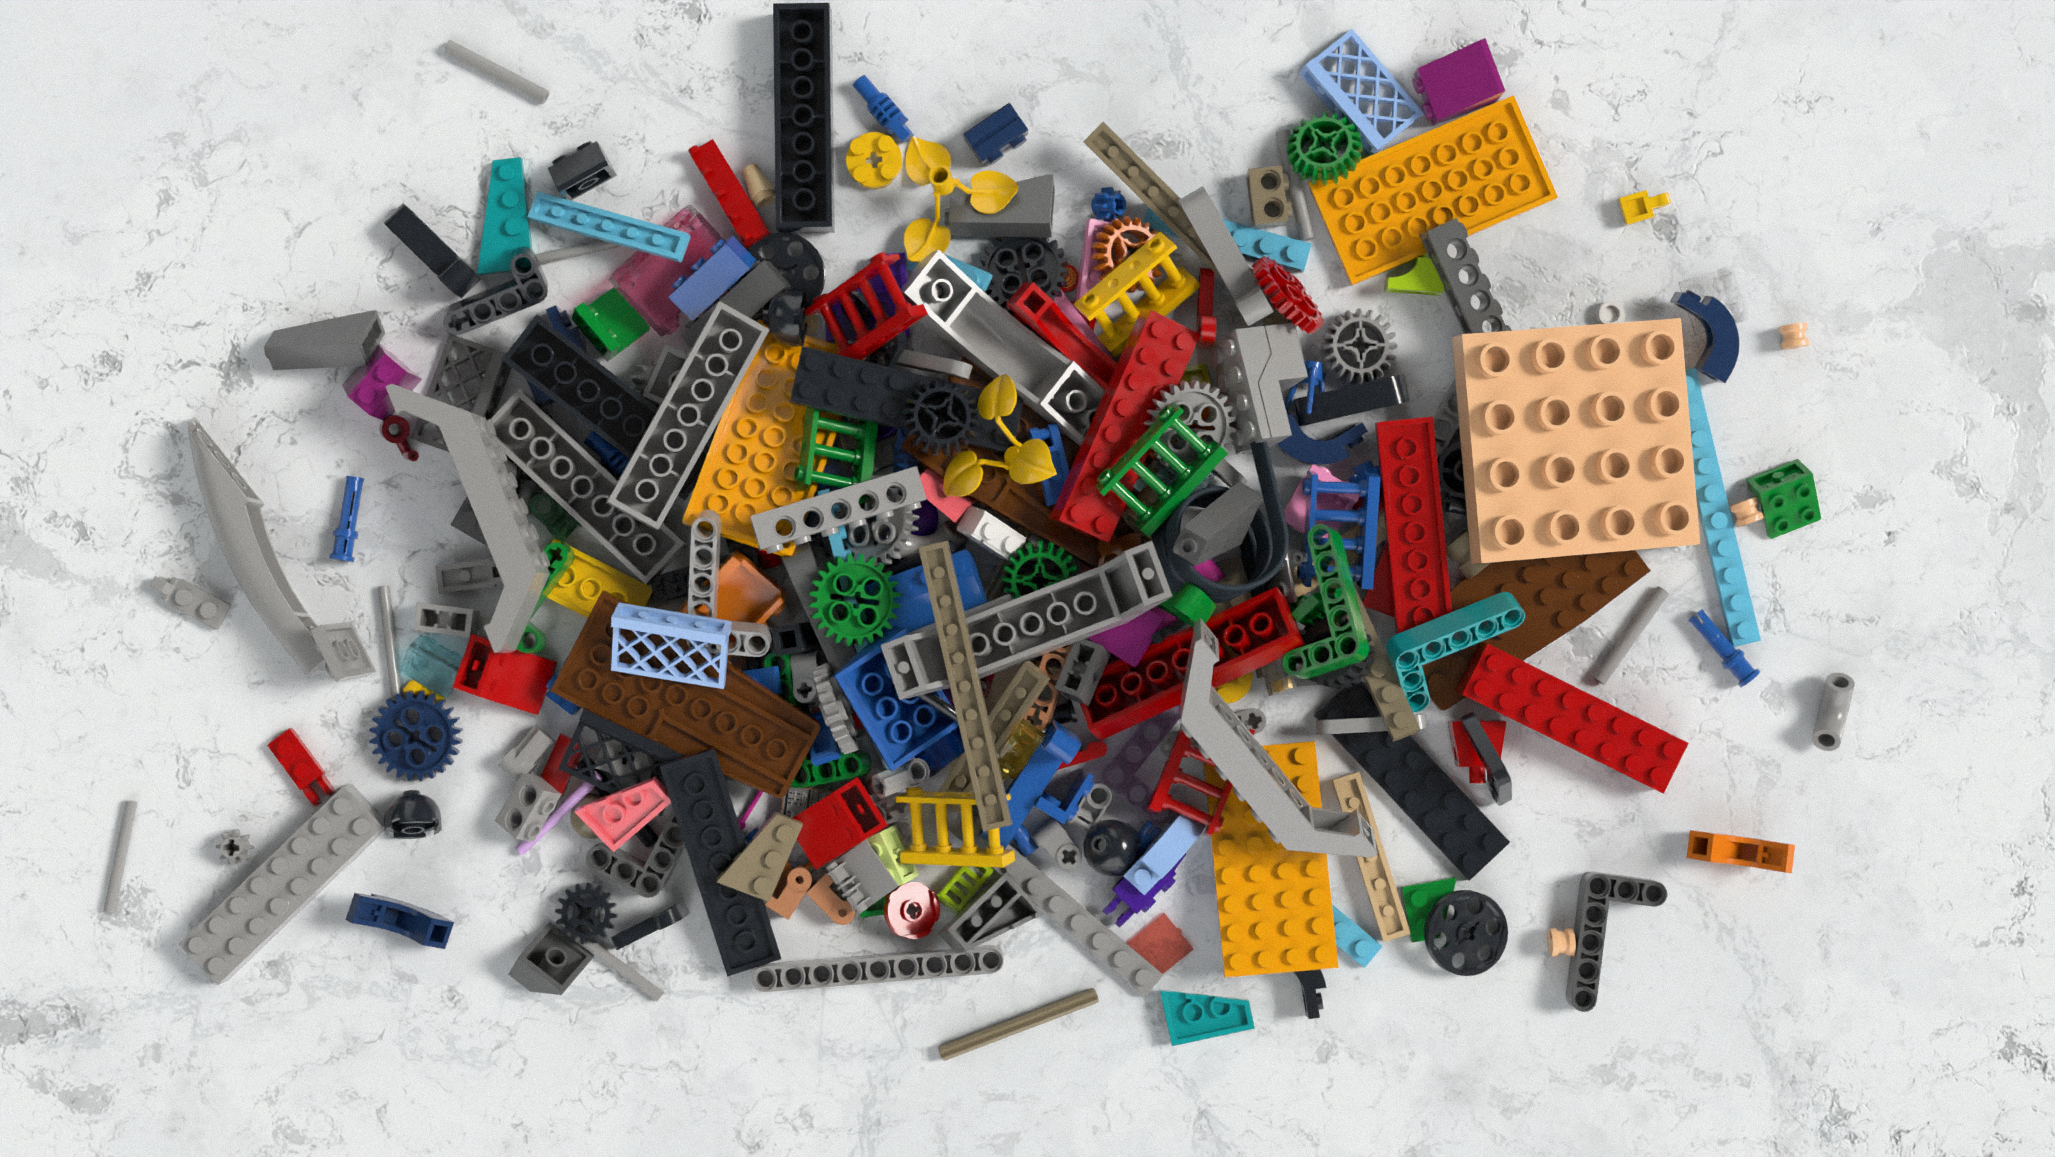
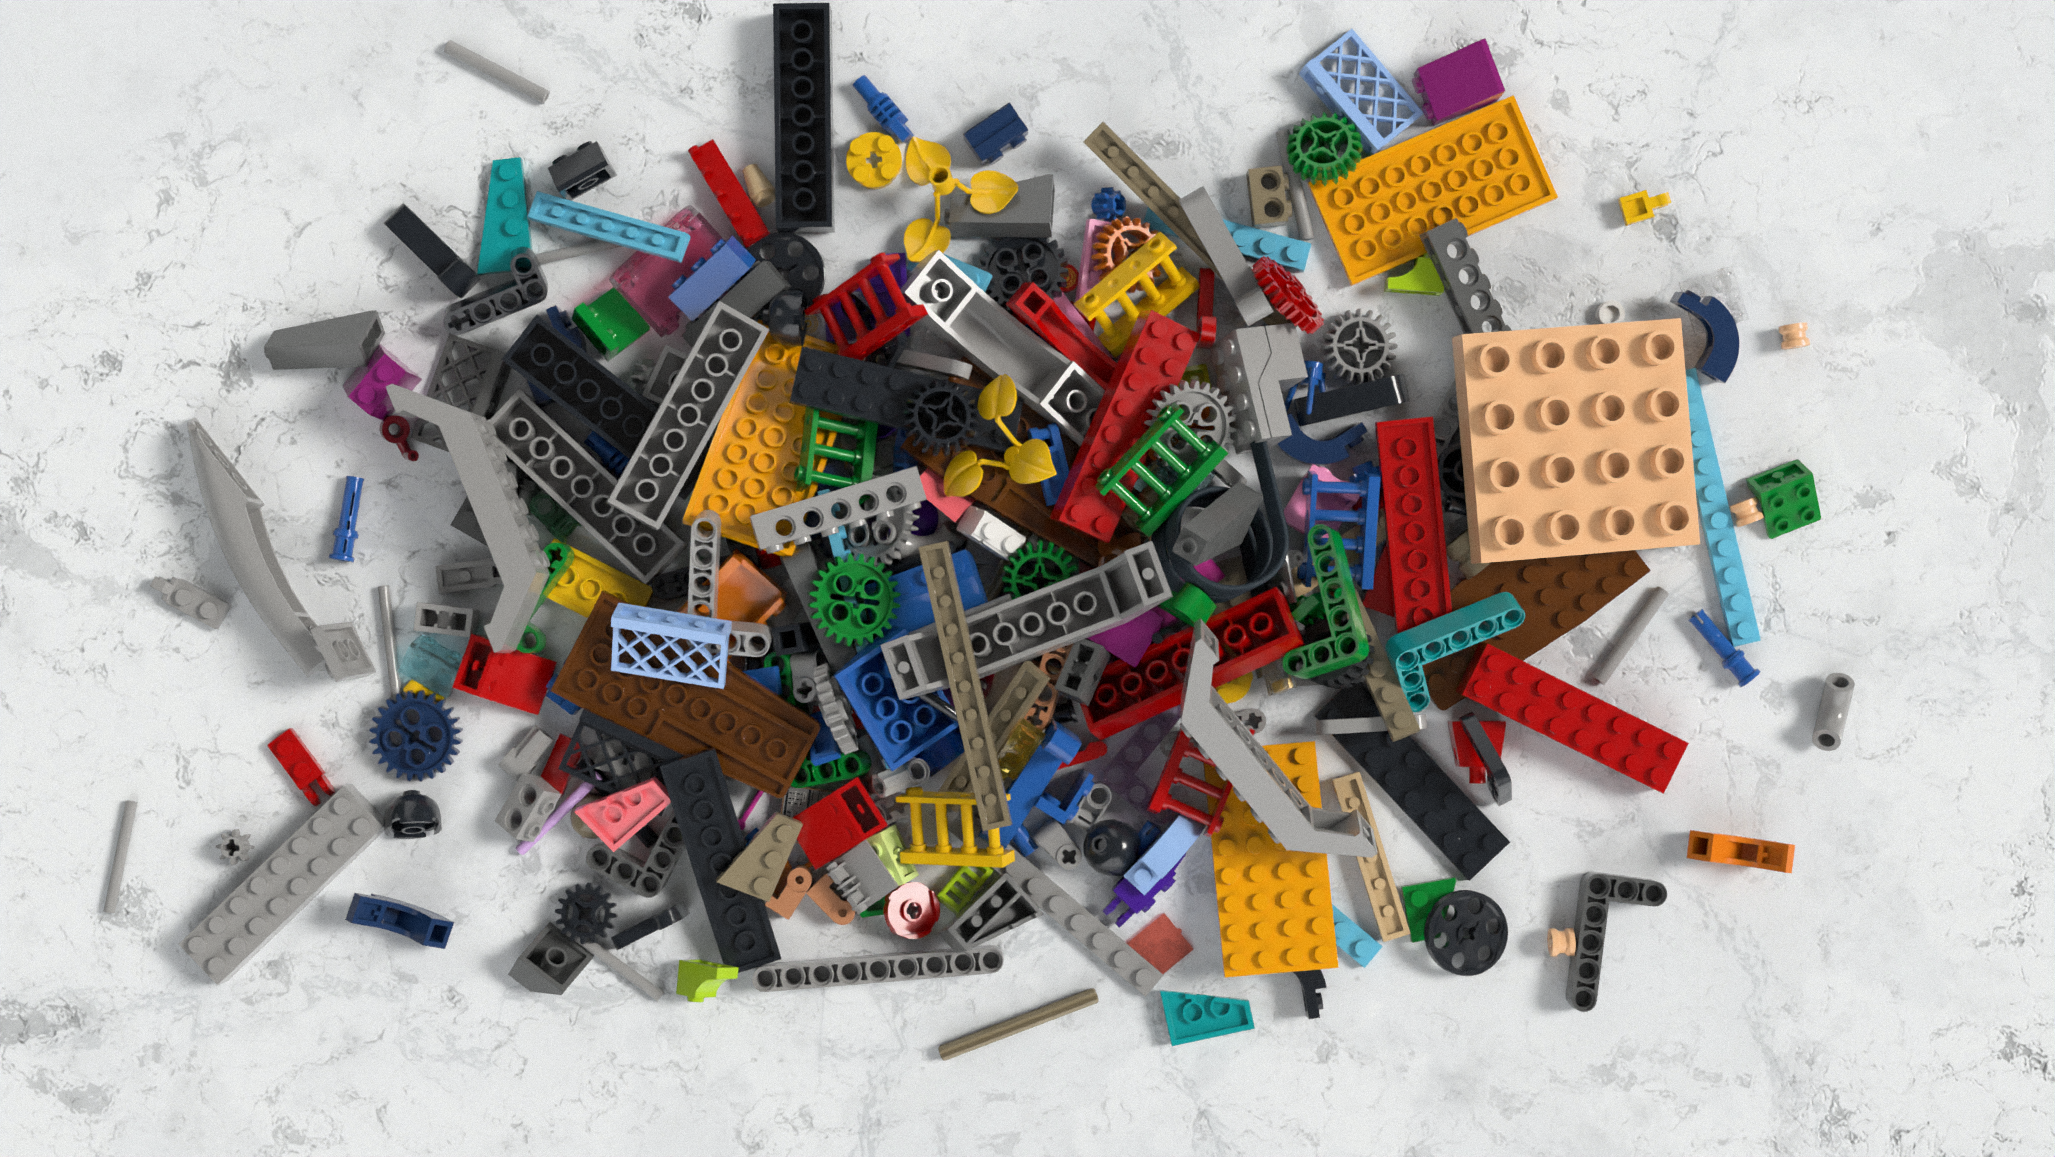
none -> lime arch [676,959,739,1003]

